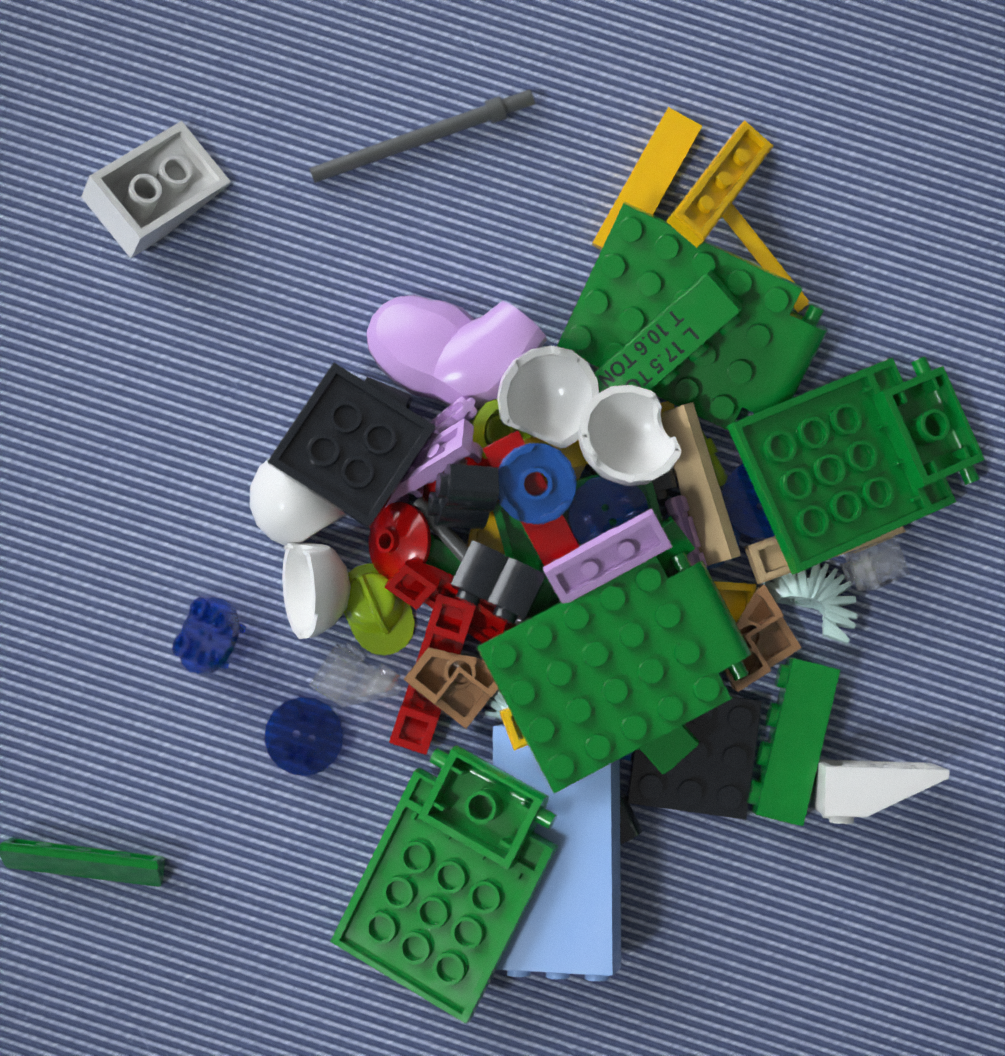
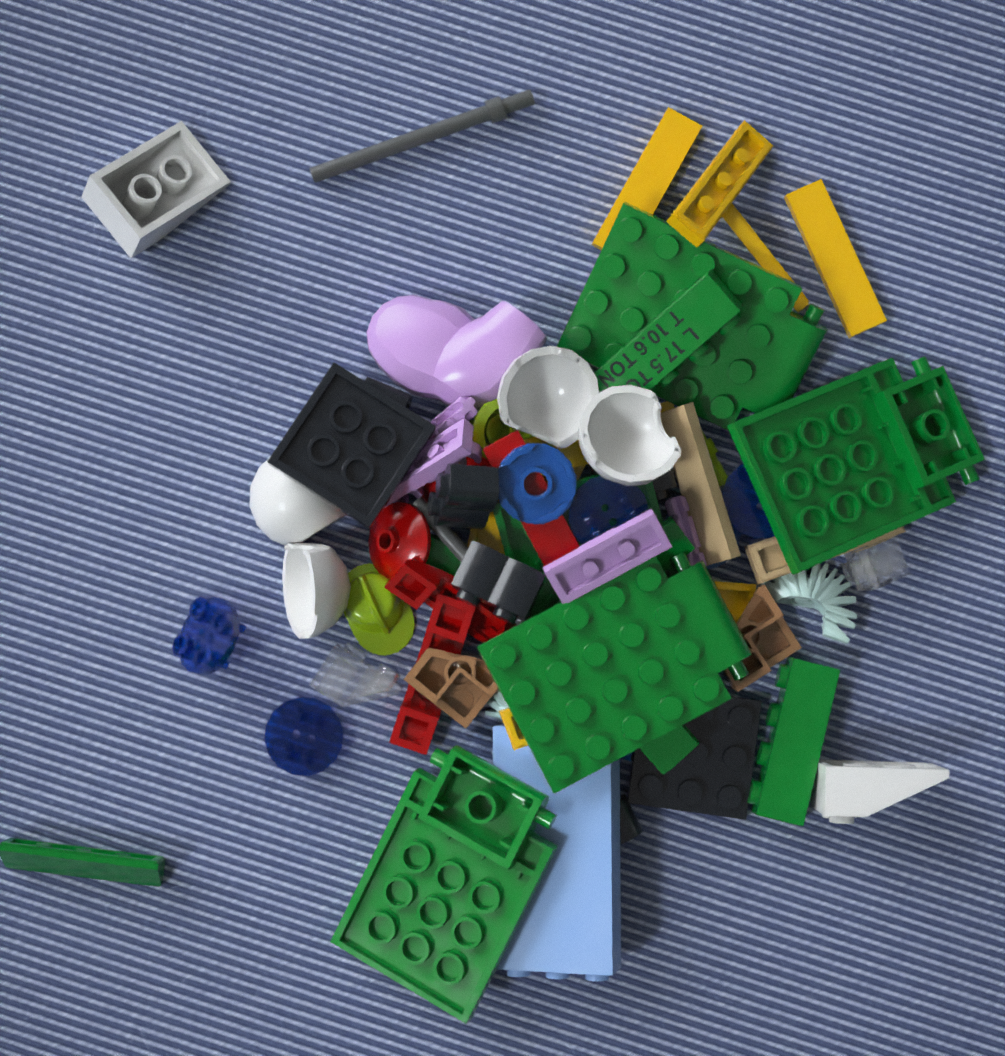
none -> yellow tile [784,179,887,339]

